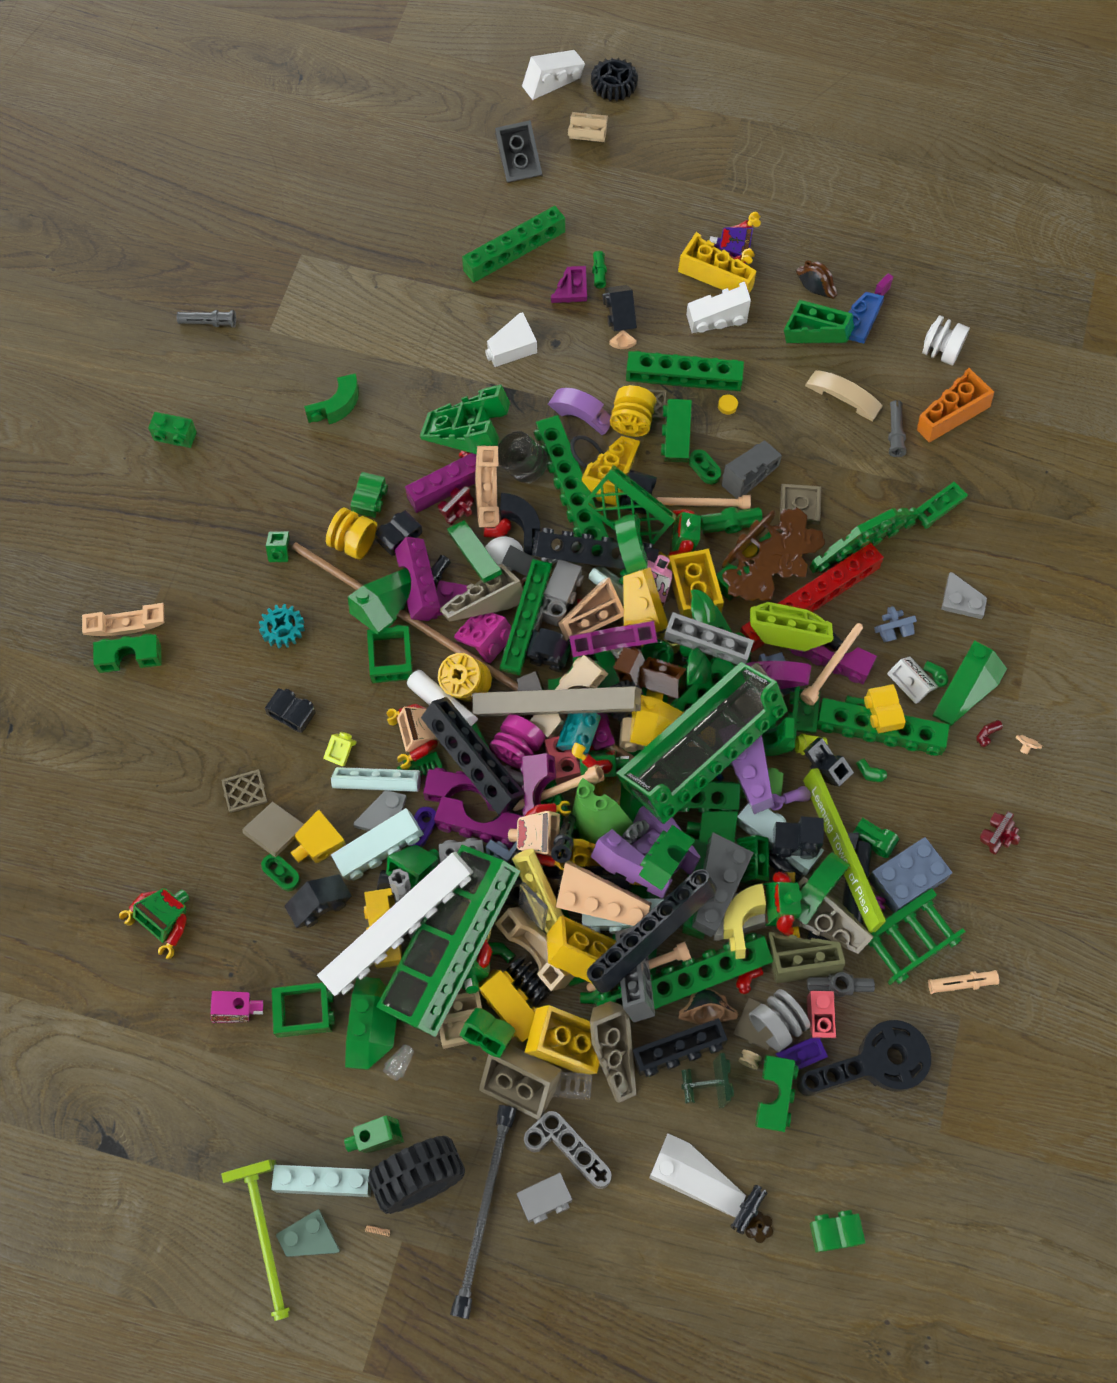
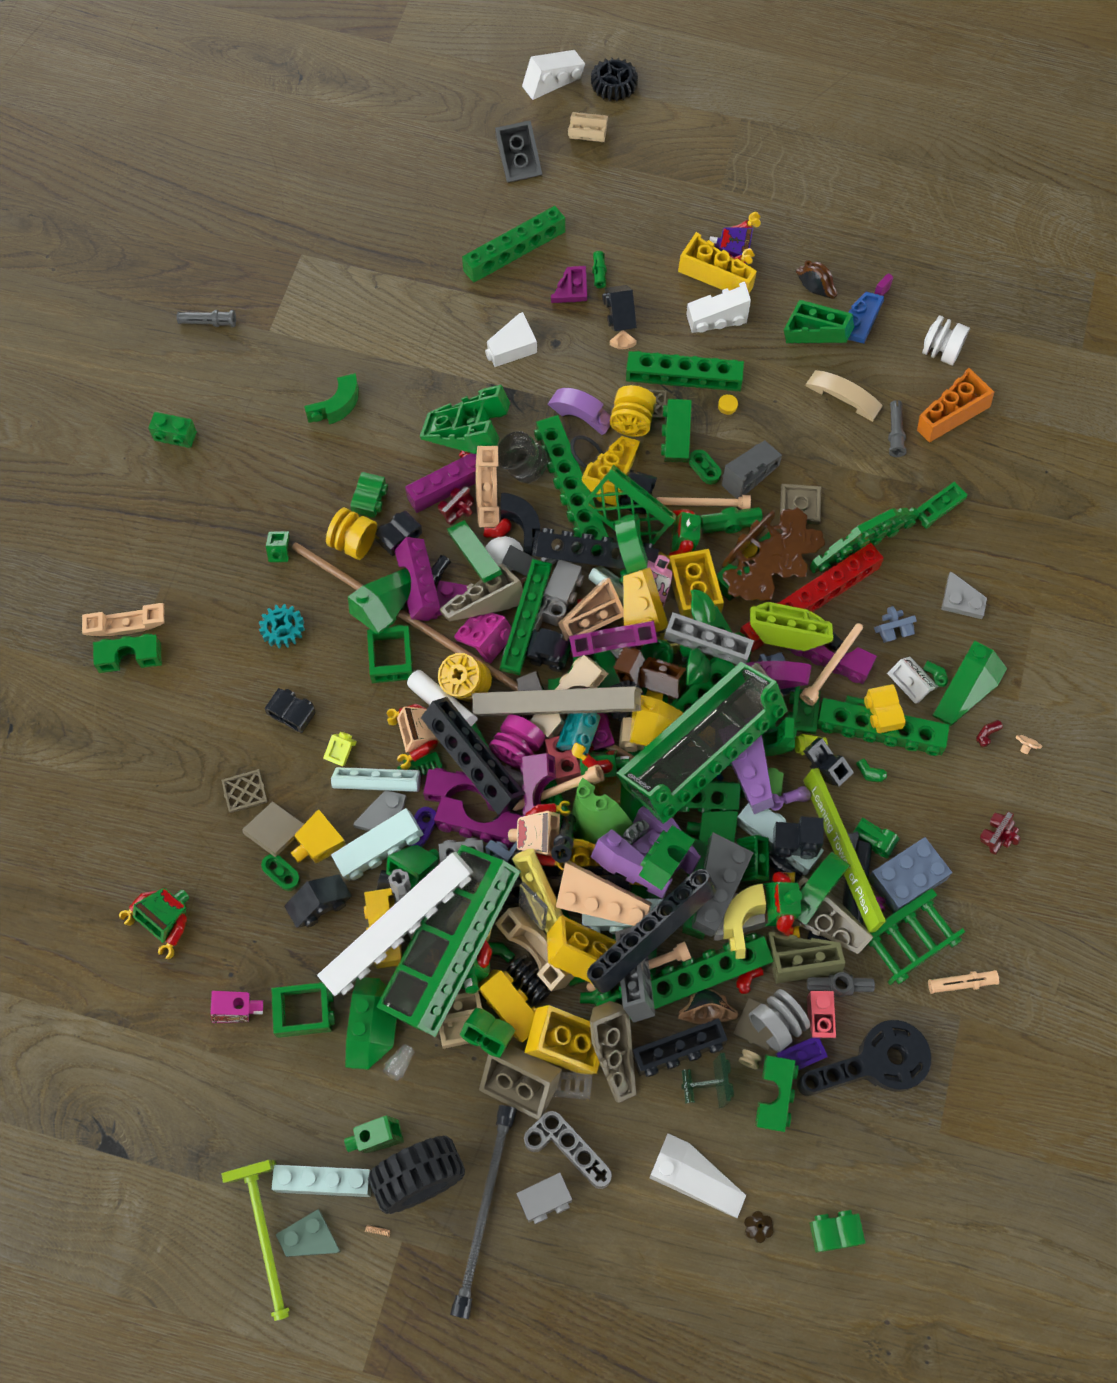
black pin [730,1185,768,1235] -> none

